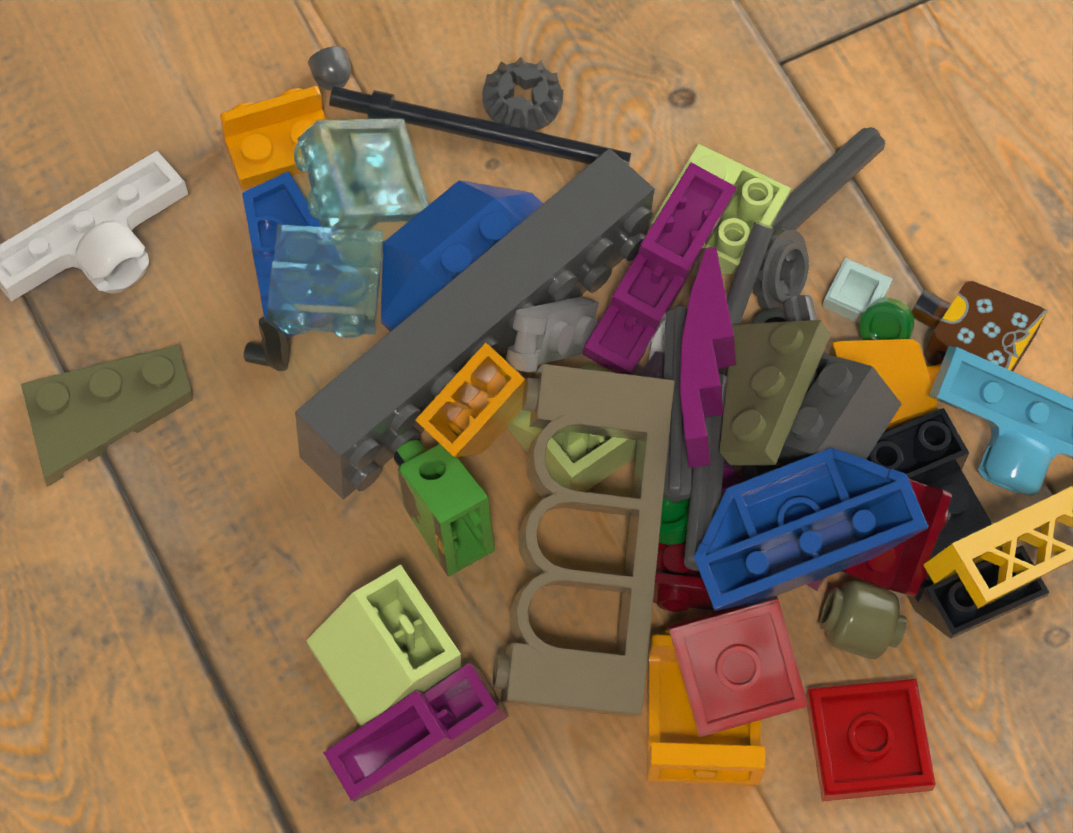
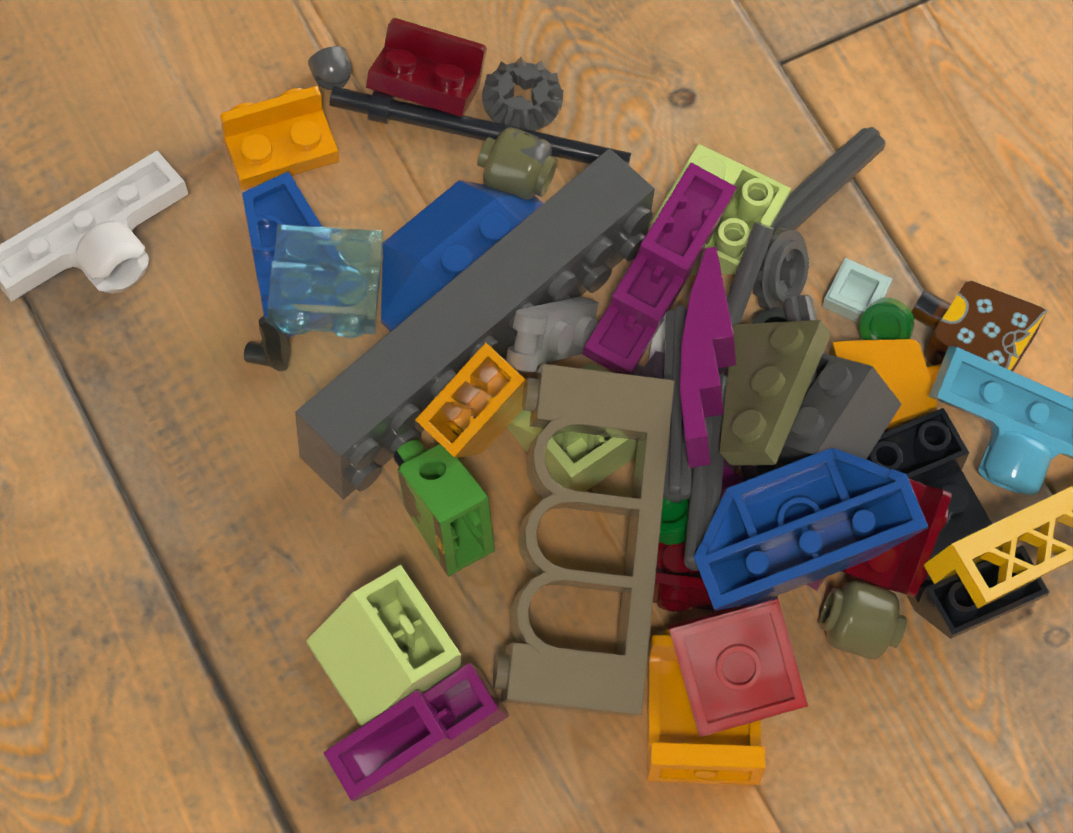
olive wing [21,345,192,487] -> none
clear light blue plate [294,119,429,233] -> none
red tile [805,678,936,802] -> none
none -> dark red bracket [366,18,487,117]
none -> olive head [477,127,558,200]

